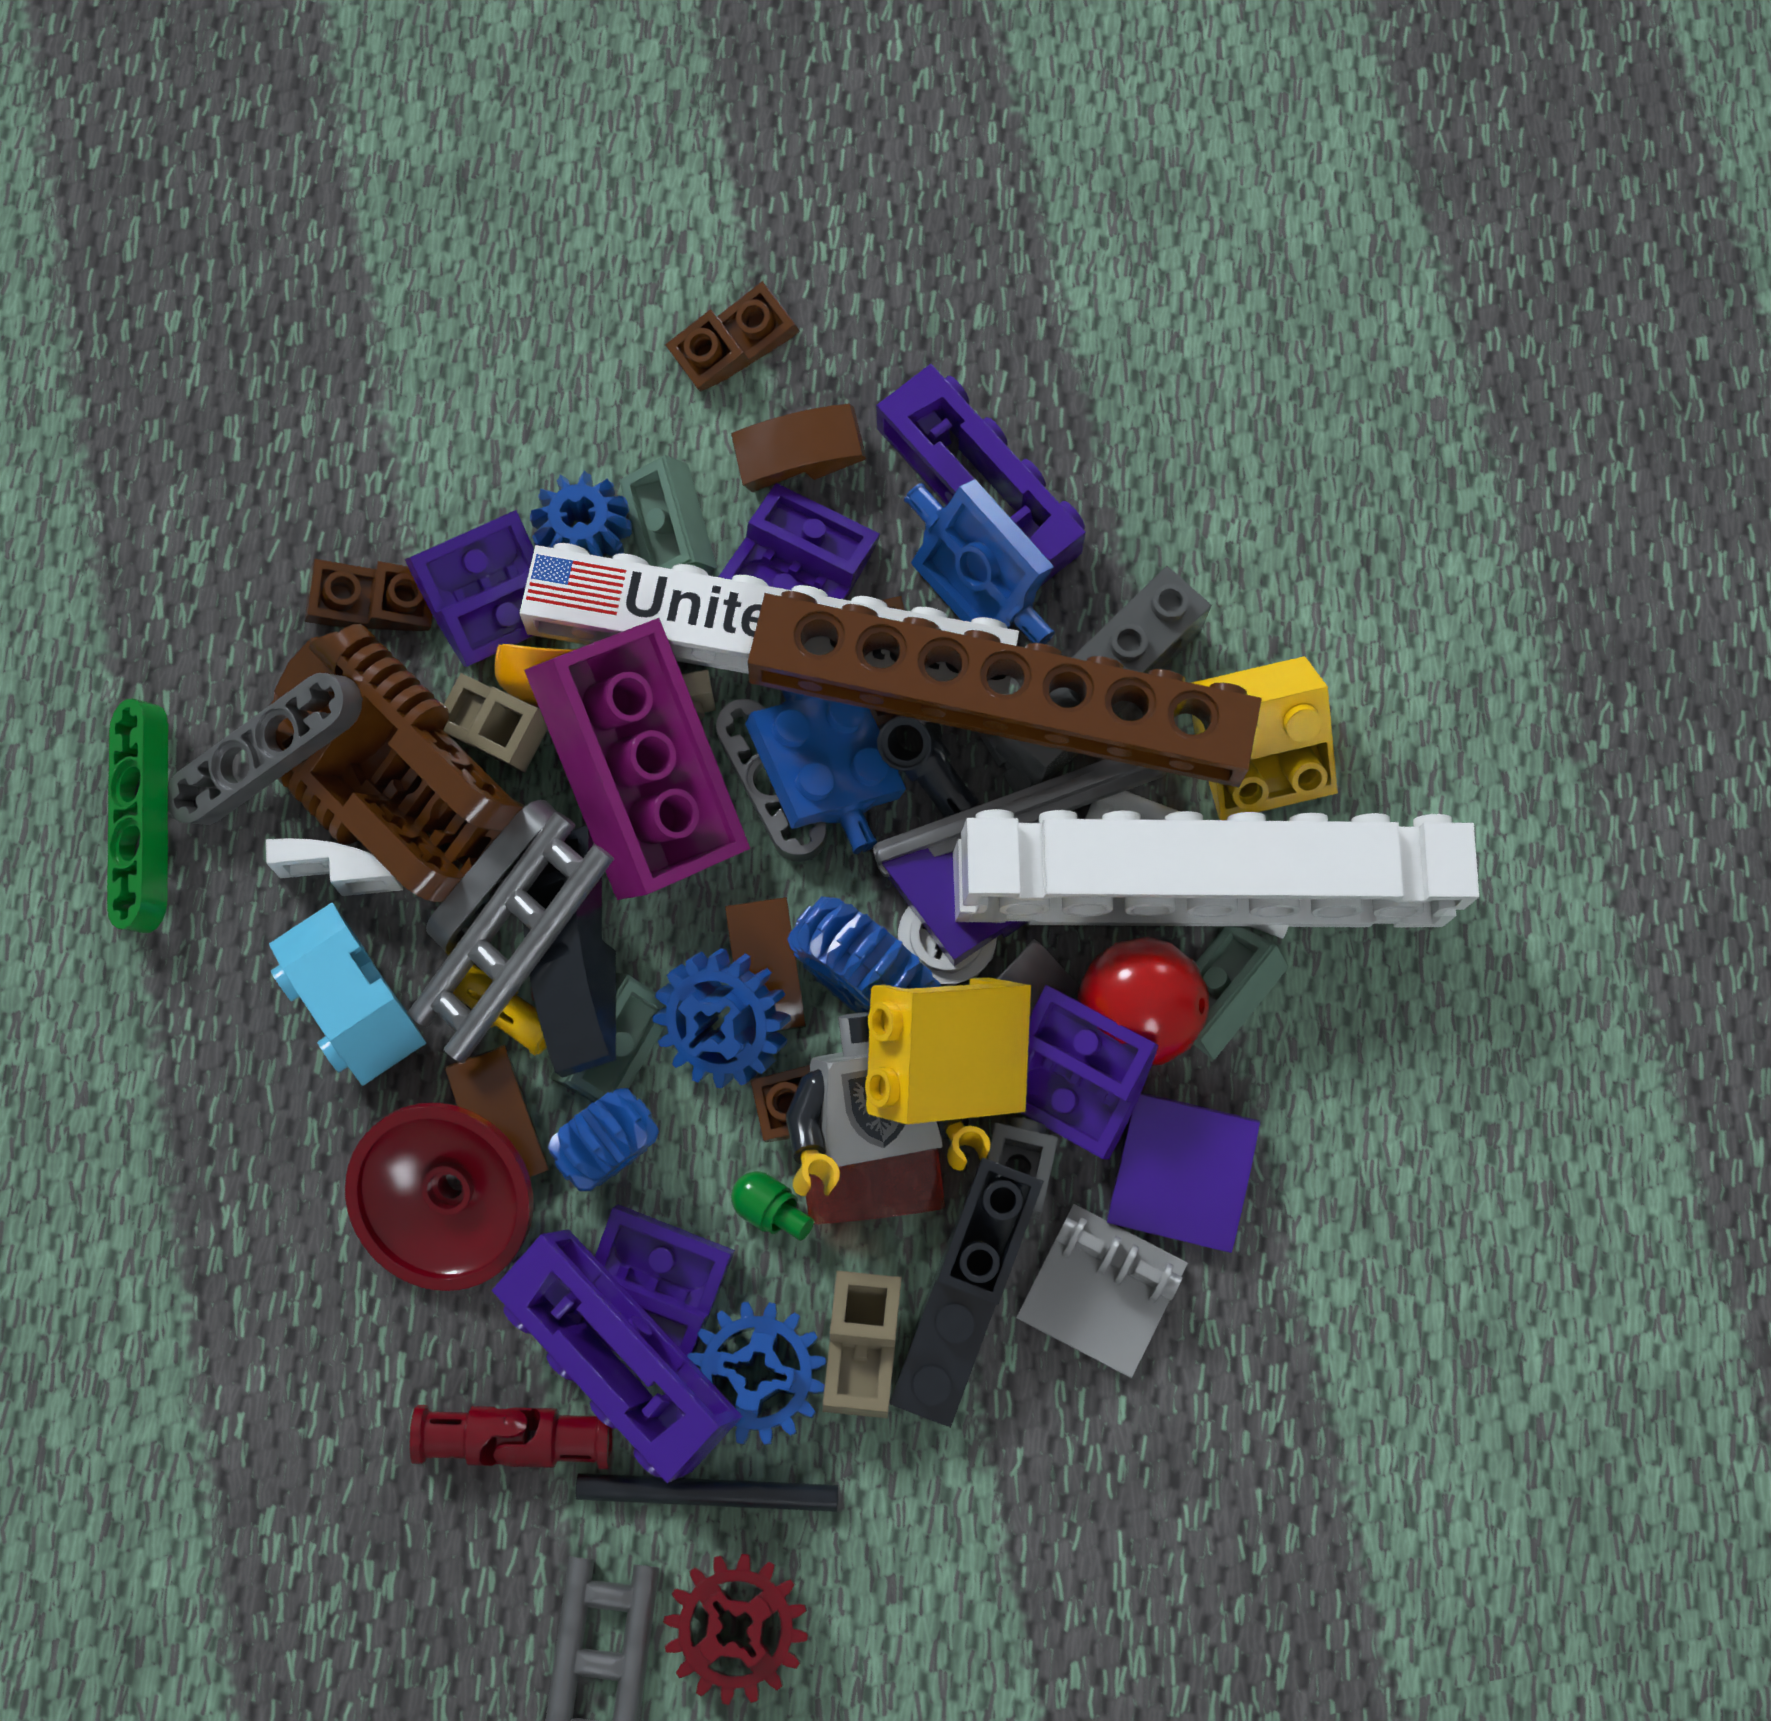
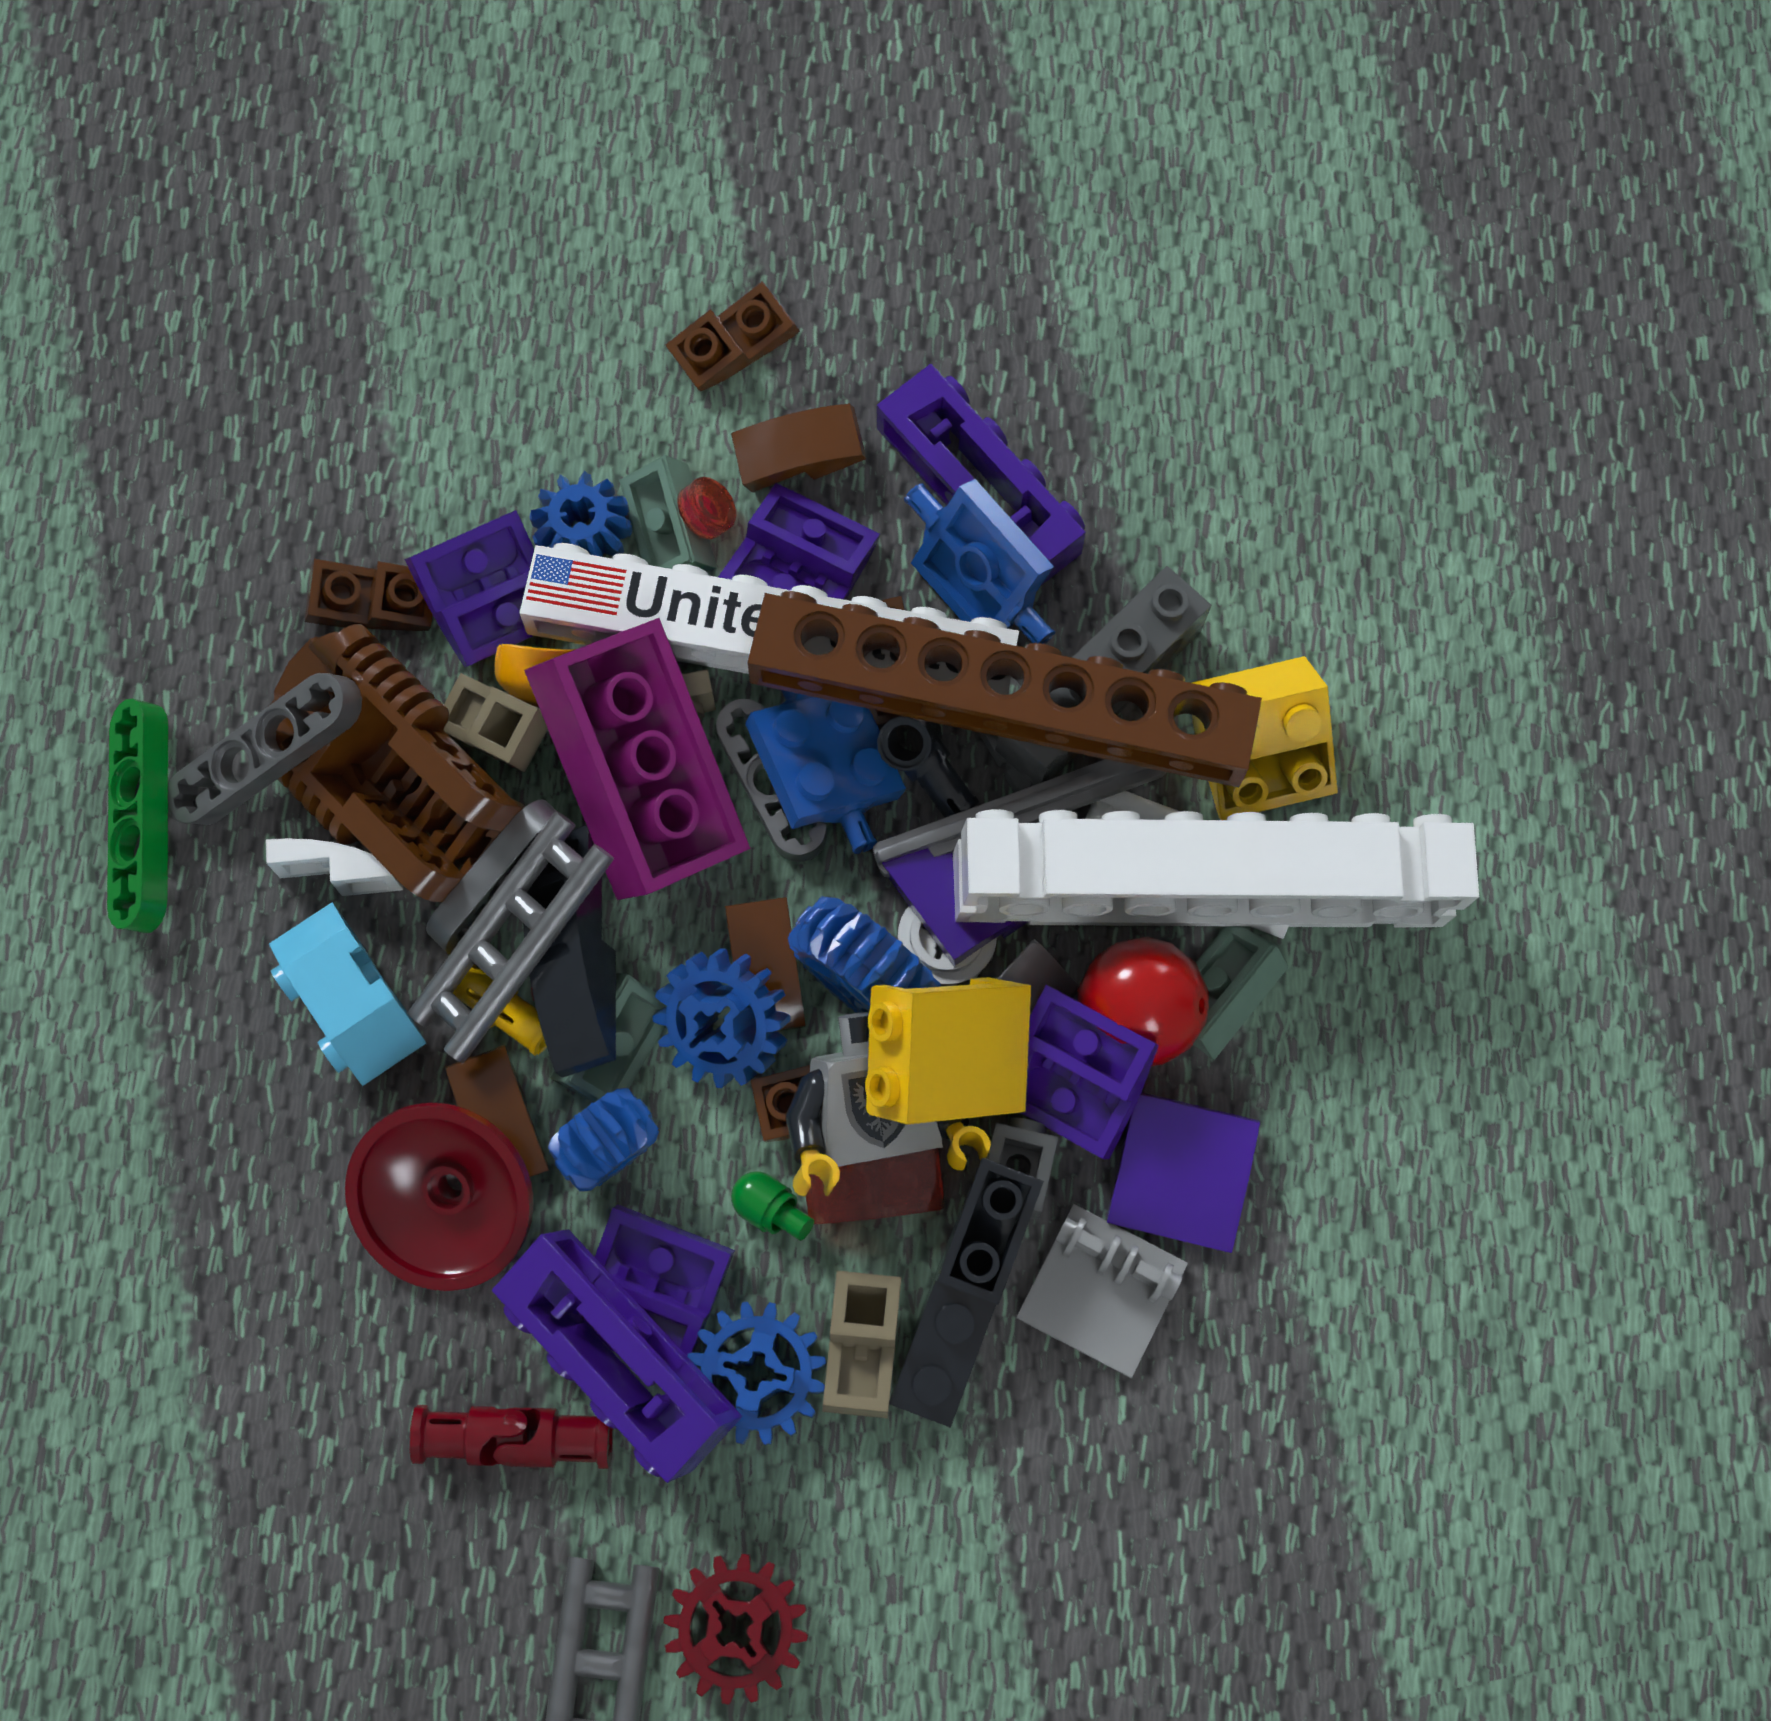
black bar [576,1473,839,1512] -> none
none -> clear red tile [677,477,736,539]

